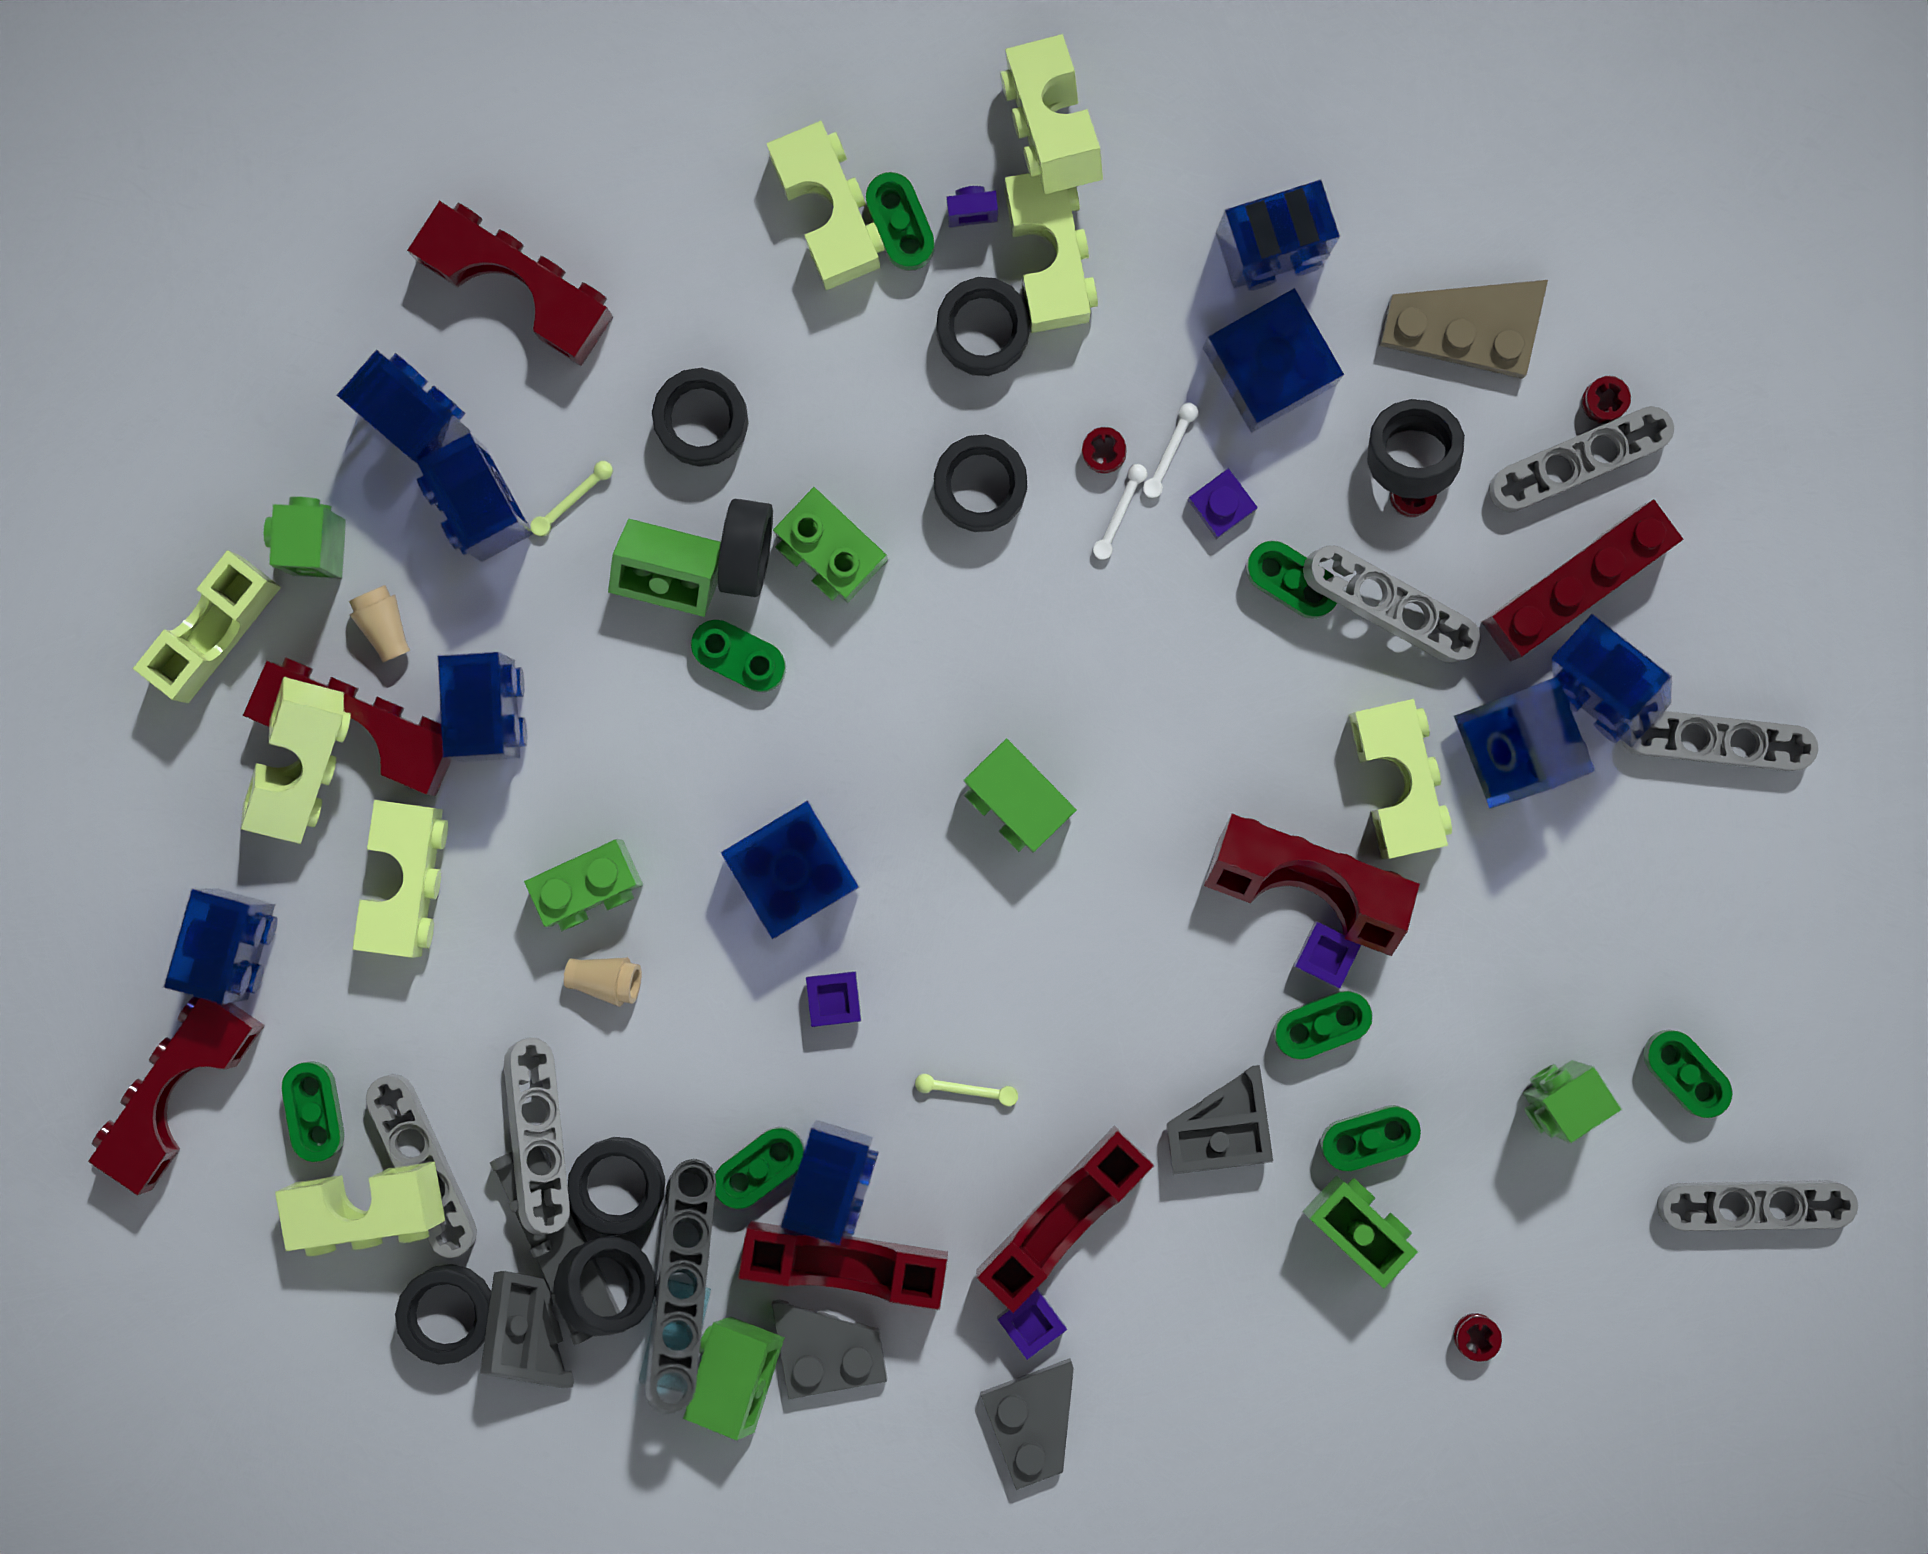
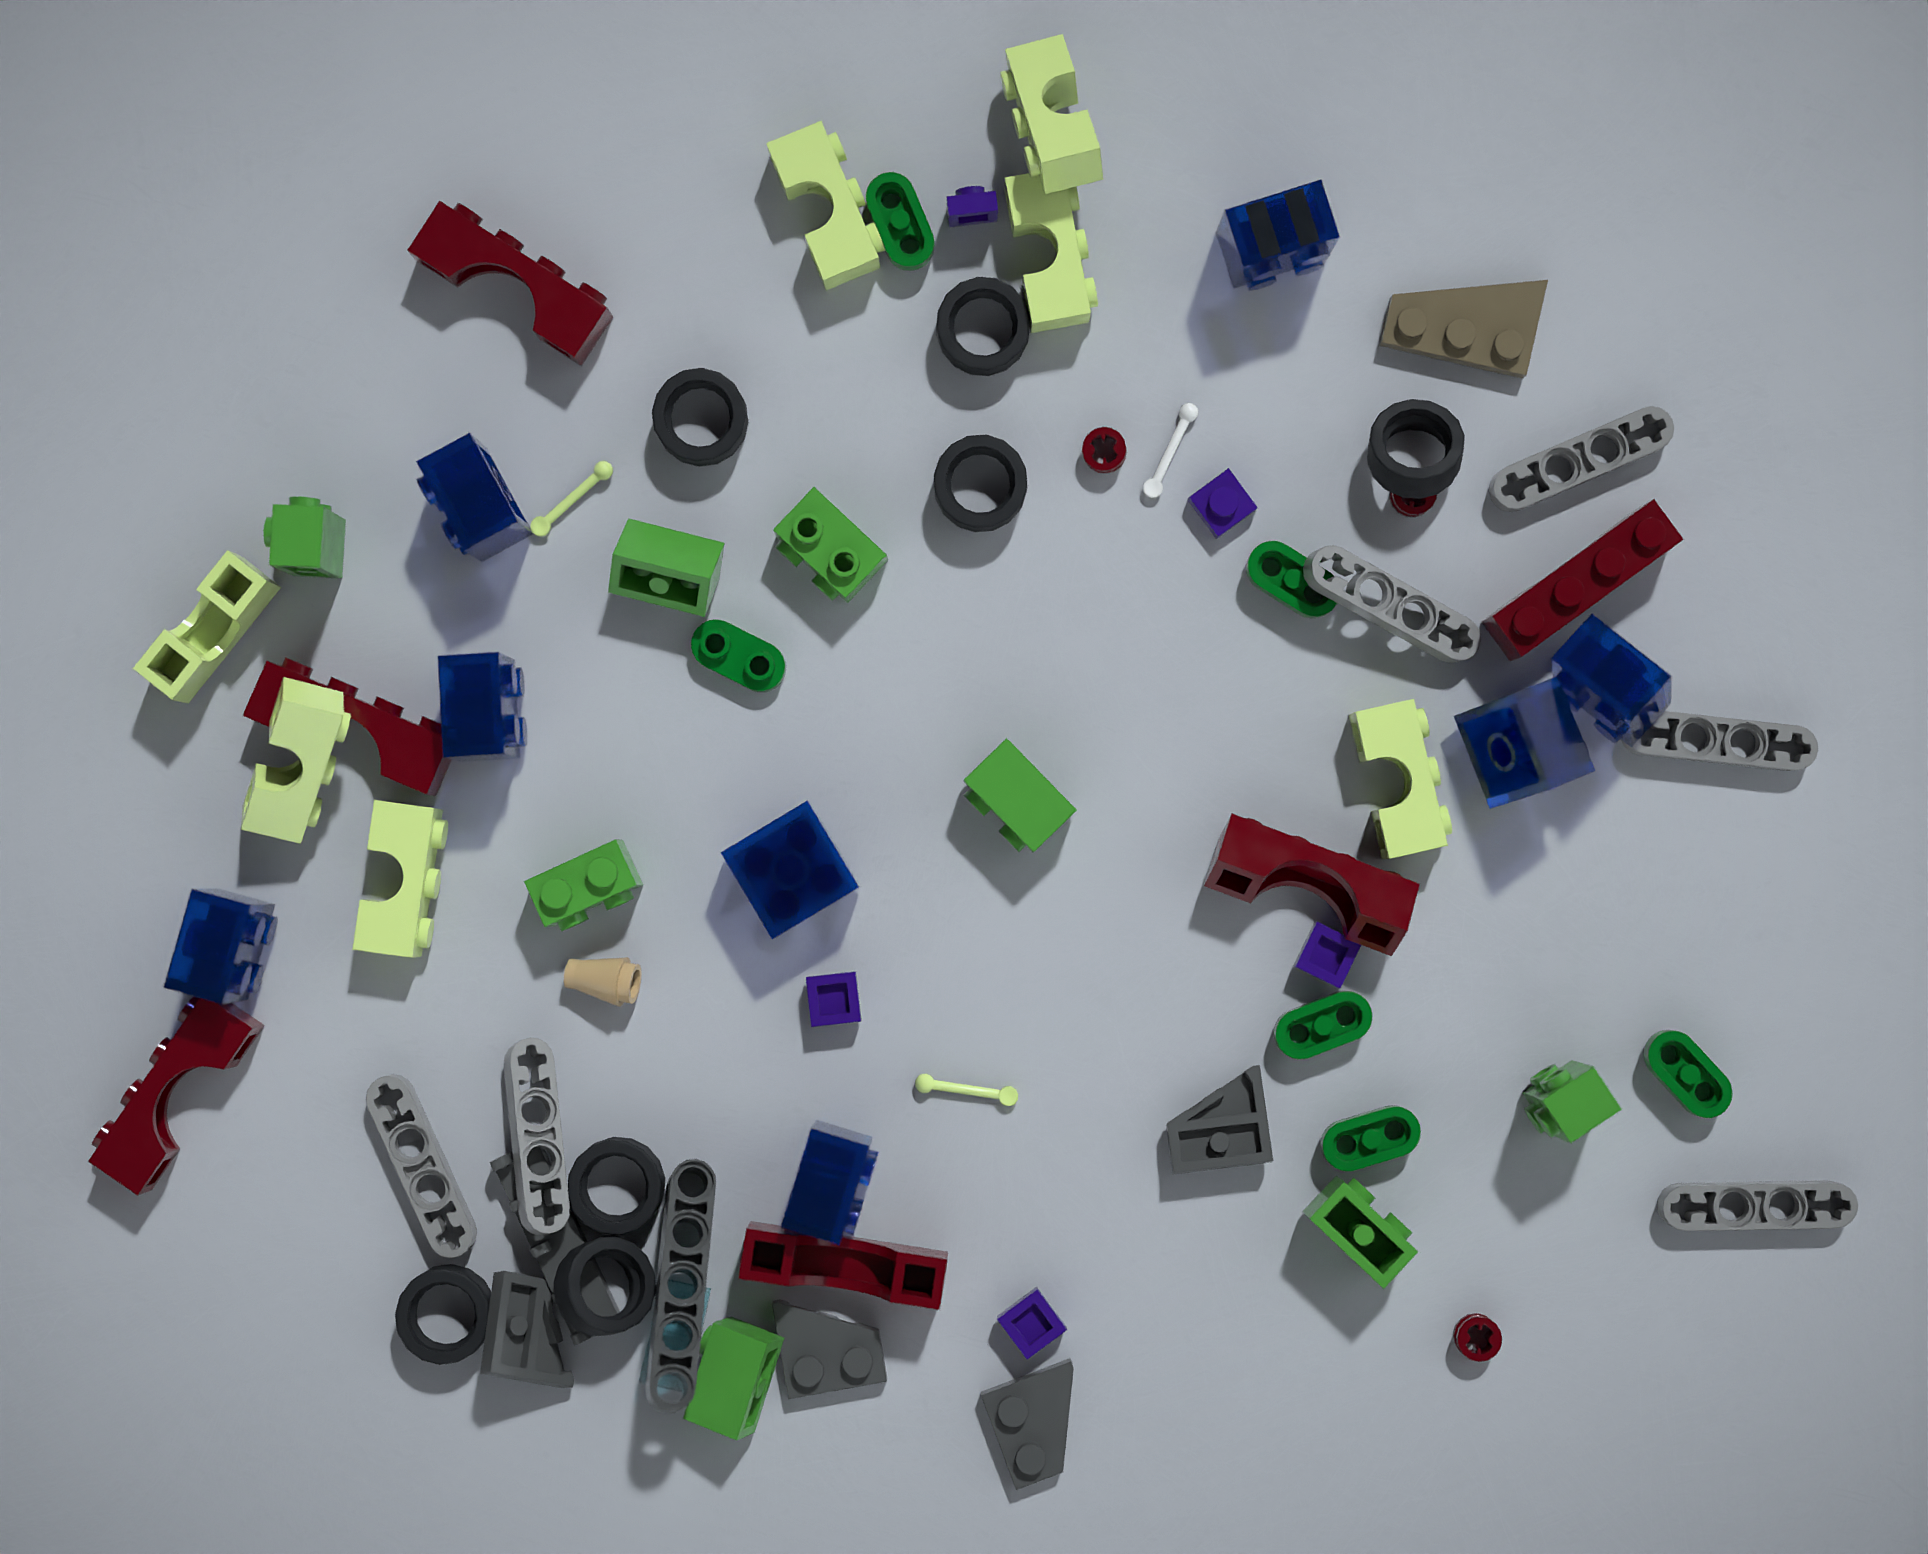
yellowish green arch [275,1161,445,1256] -> none
green plate [281,1061,345,1162] -> none
clear blue brick [336,349,471,476] -> none
tan cone [349,585,410,662] -> none
green plate [715,1127,805,1209] -> none
black tyre [718,498,773,598] -> none
dark red arch [976,1125,1154,1313] -> none
white hinge [1093,464,1147,560] -> none
clear blue brick [1203,288,1344,433] -> none
dark red bush [1581,376,1631,424] -> none

